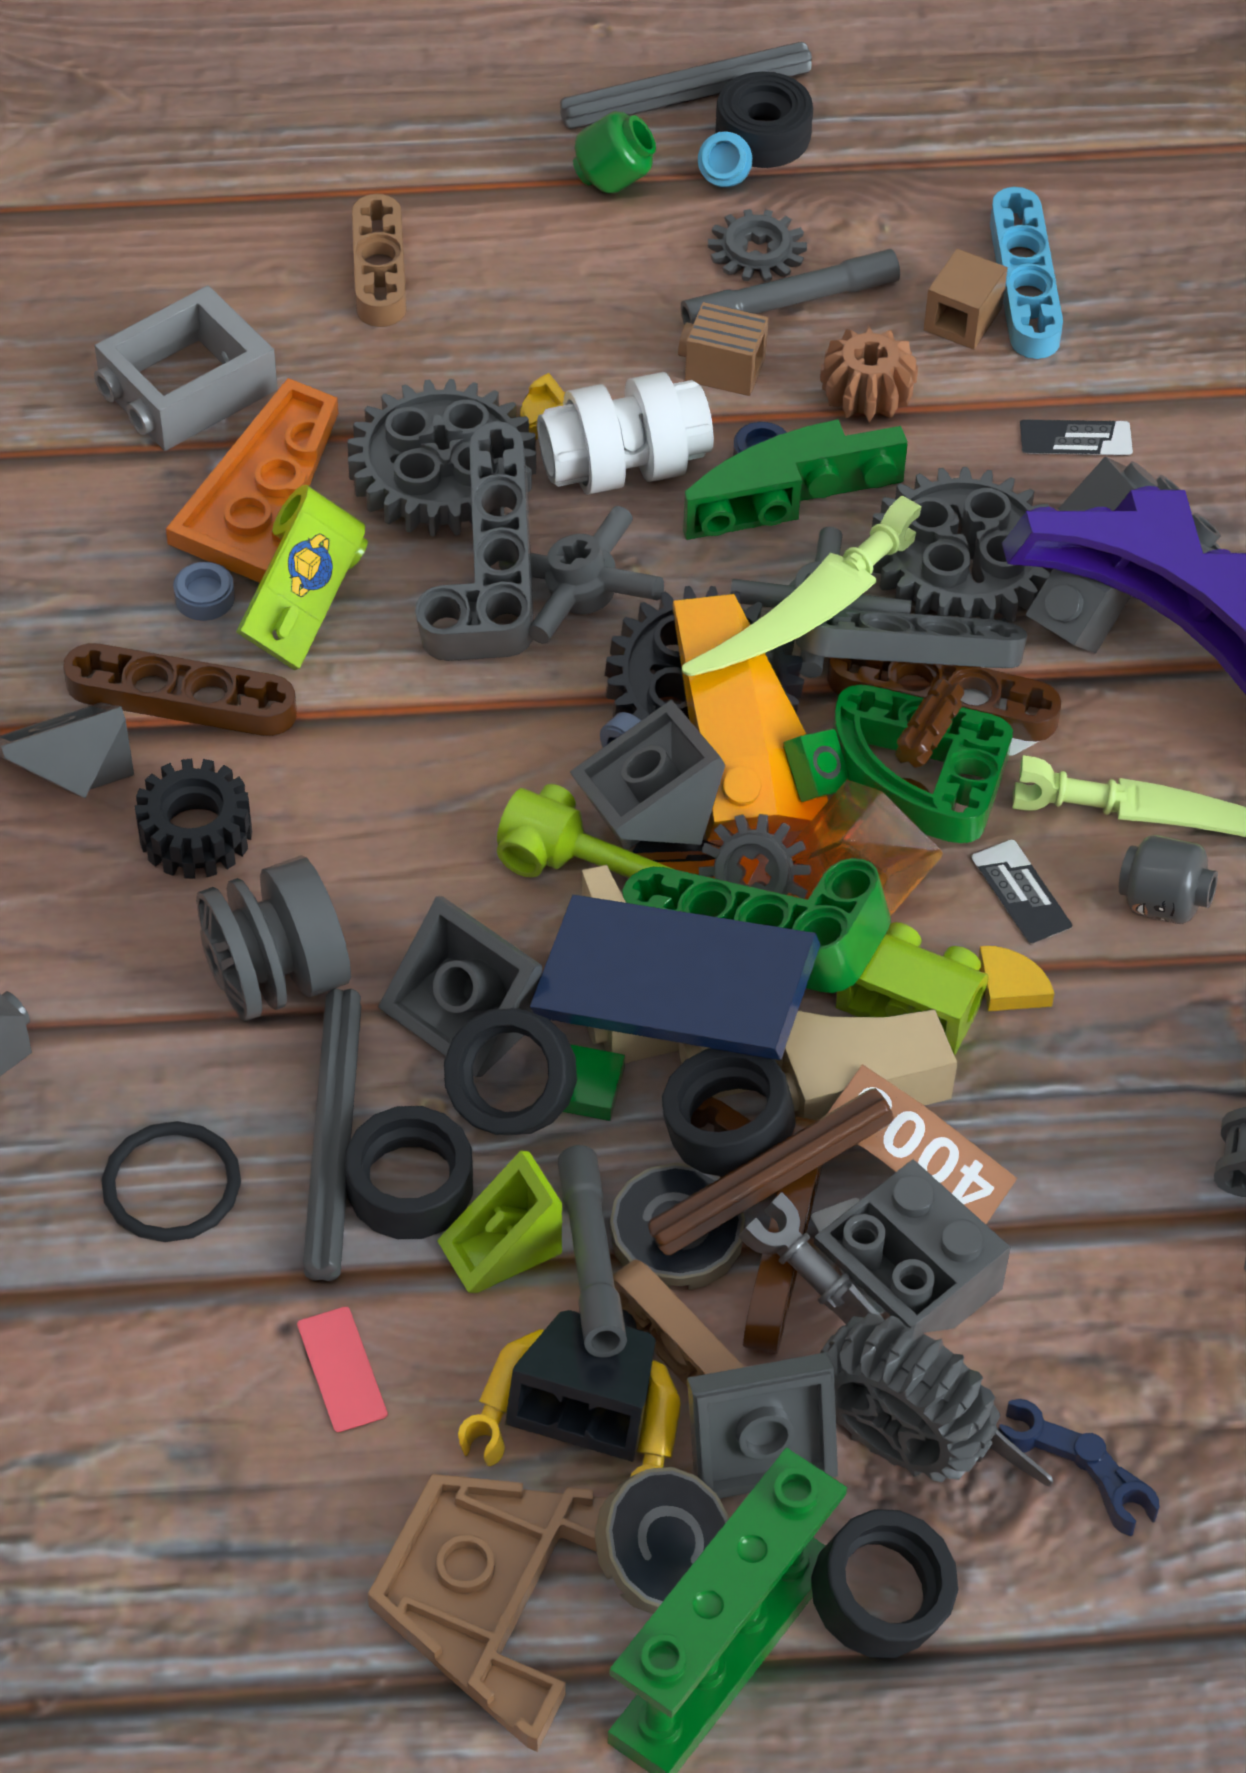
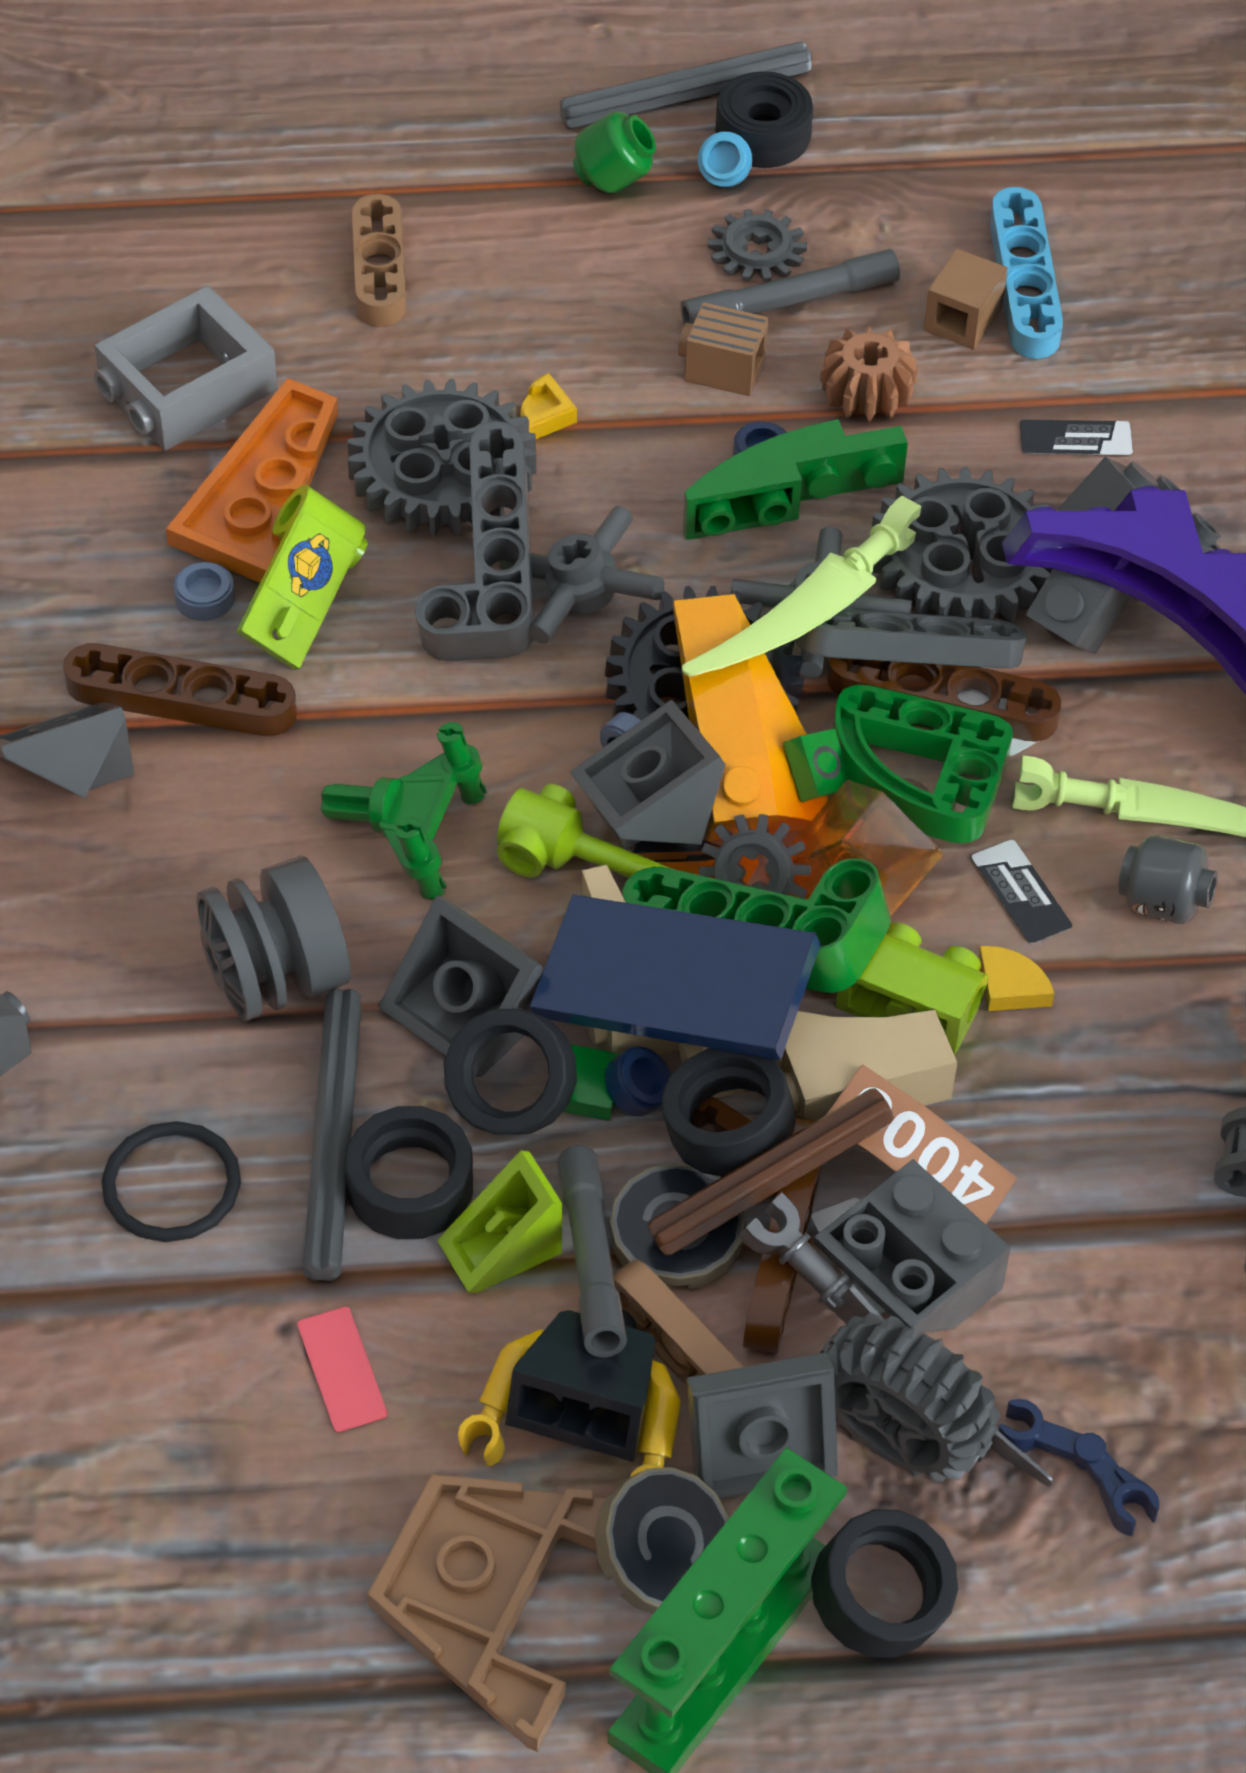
black tyre [135,758,252,879] -> none
white piece [537,372,714,495] -> none
reddish brown axle [895,679,964,768] -> none
none -> green axle [321,722,487,900]
none -> dark blue tile [605,1046,671,1117]

